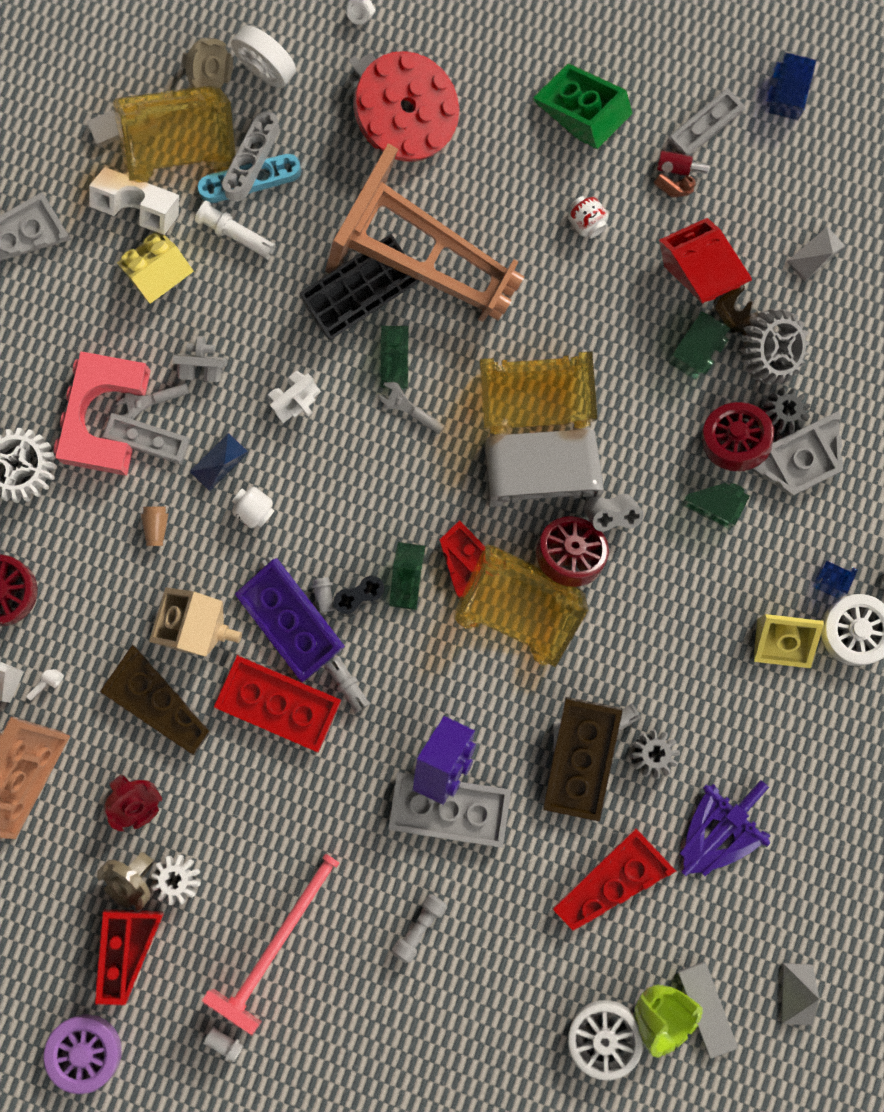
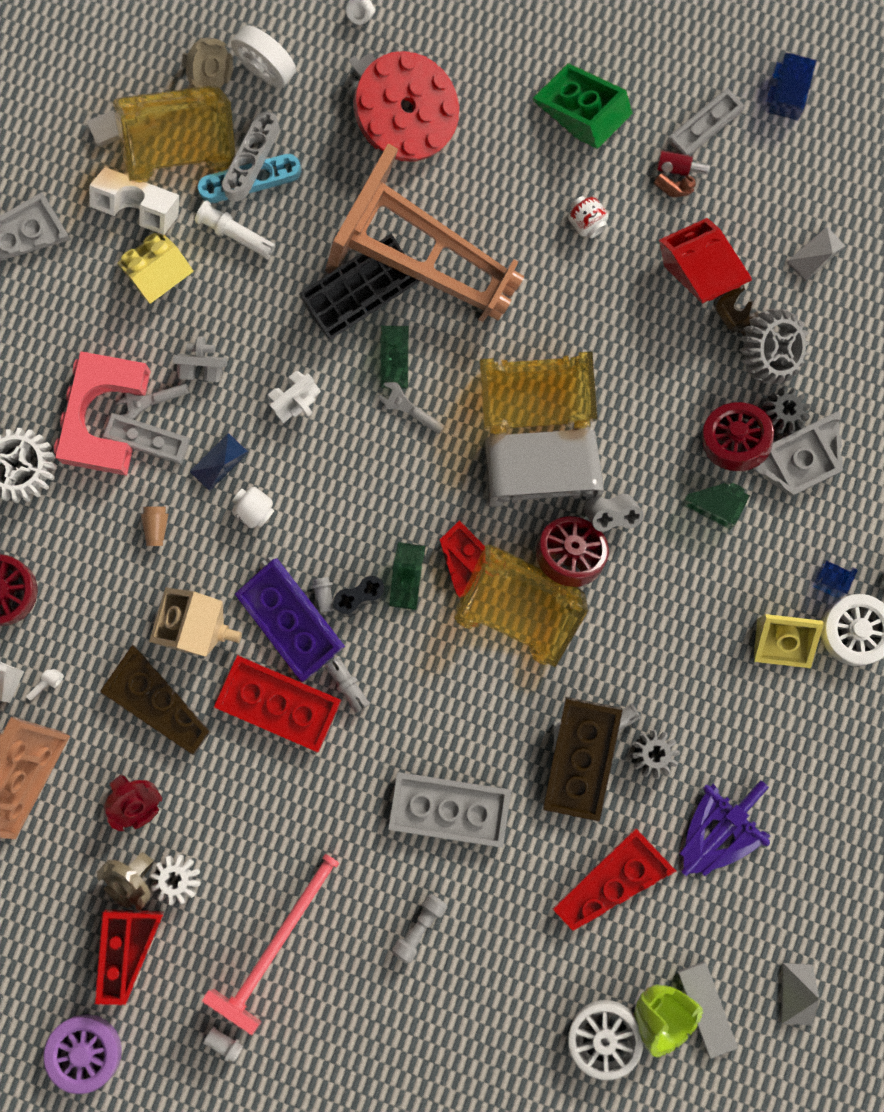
dark purple brick [413,716,476,805] -> none
clear green brick [668,311,730,380] -> none

